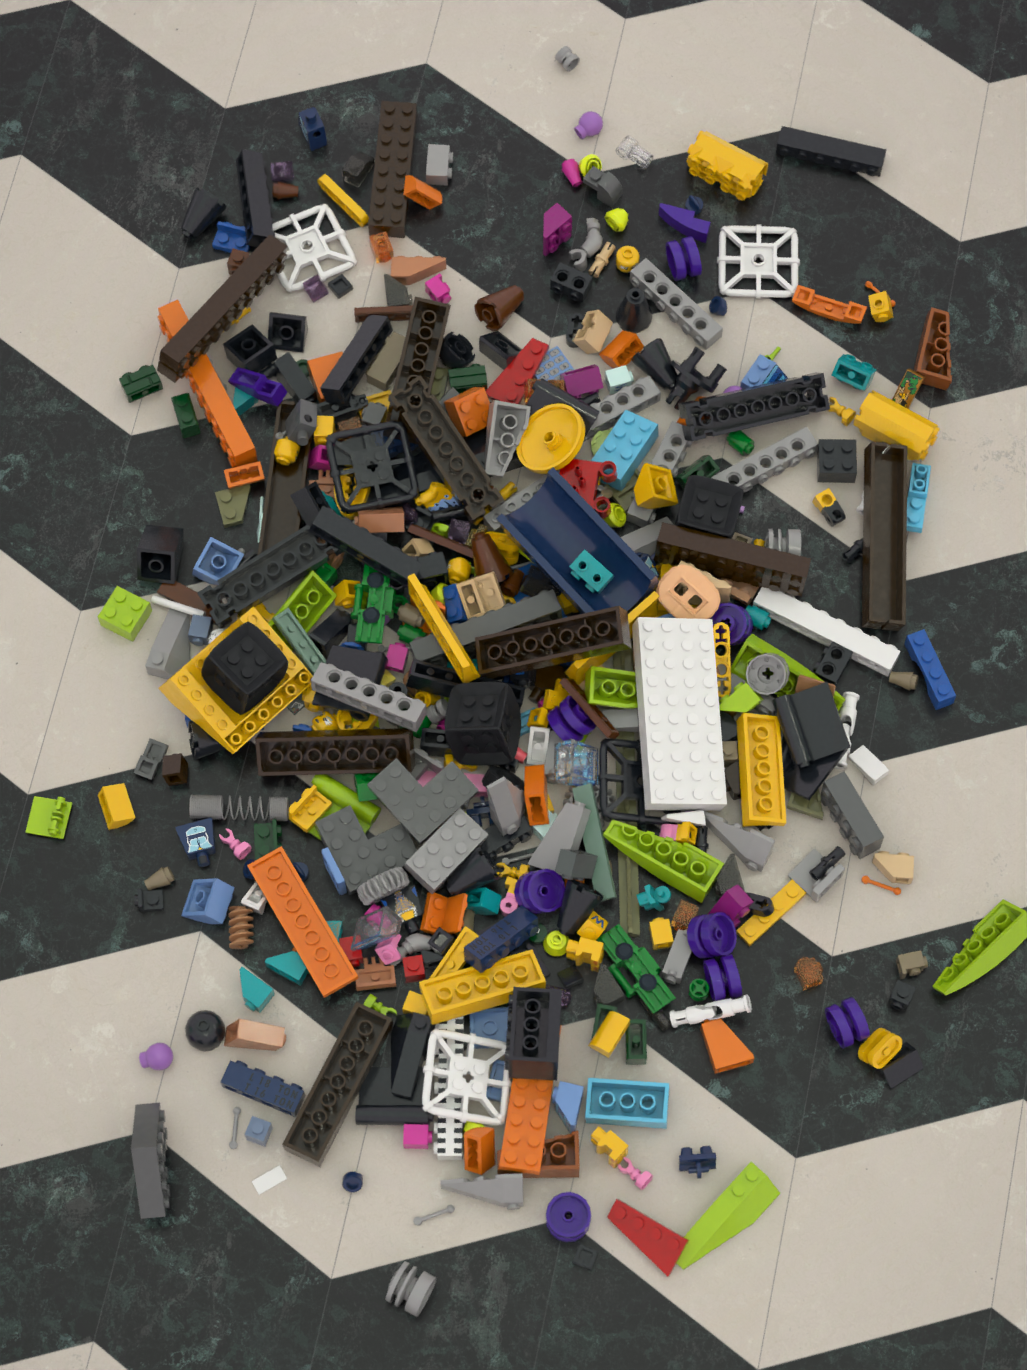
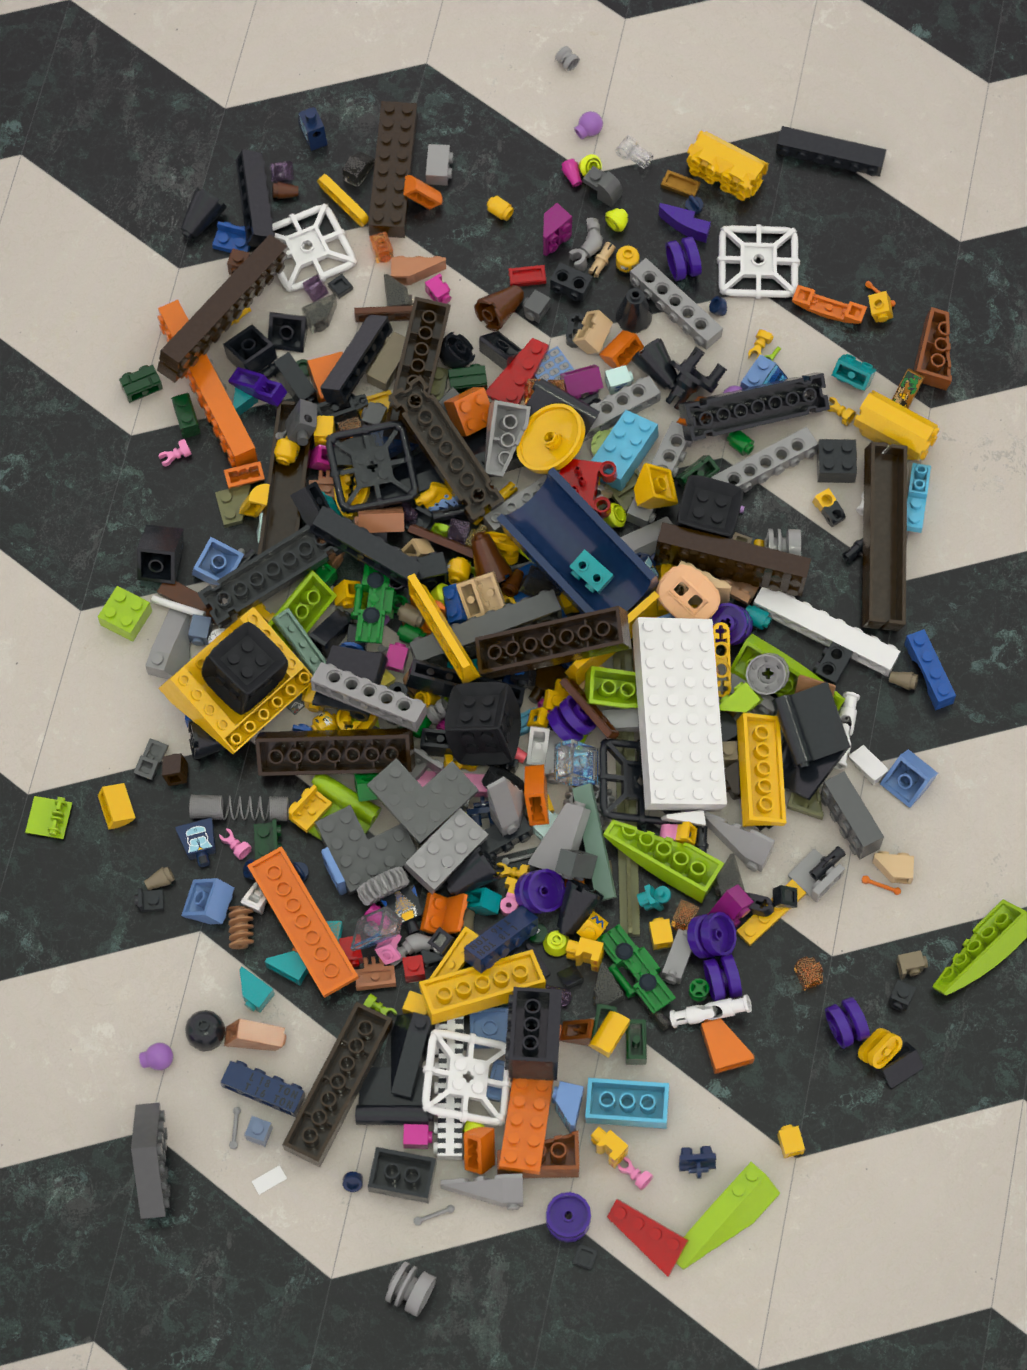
none -> bright pink piece [158,439,192,466]
none -> yellow brick [239,484,270,518]
none -> clear smoke slope [302,293,337,334]
none -> black brick [368,1147,437,1203]
none -> yellow brick [487,196,514,221]
none -> red tile [508,265,546,287]
none -> dark grey brick [522,290,551,323]
none -> dark orange slope [560,1019,594,1046]
none -> pearl gold tile [661,170,701,198]
none -> yellow piece [748,329,774,359]
none -> black slope [773,885,797,908]
none -> yellow brick [777,1125,805,1158]
none -> medium blue slope [880,749,939,808]

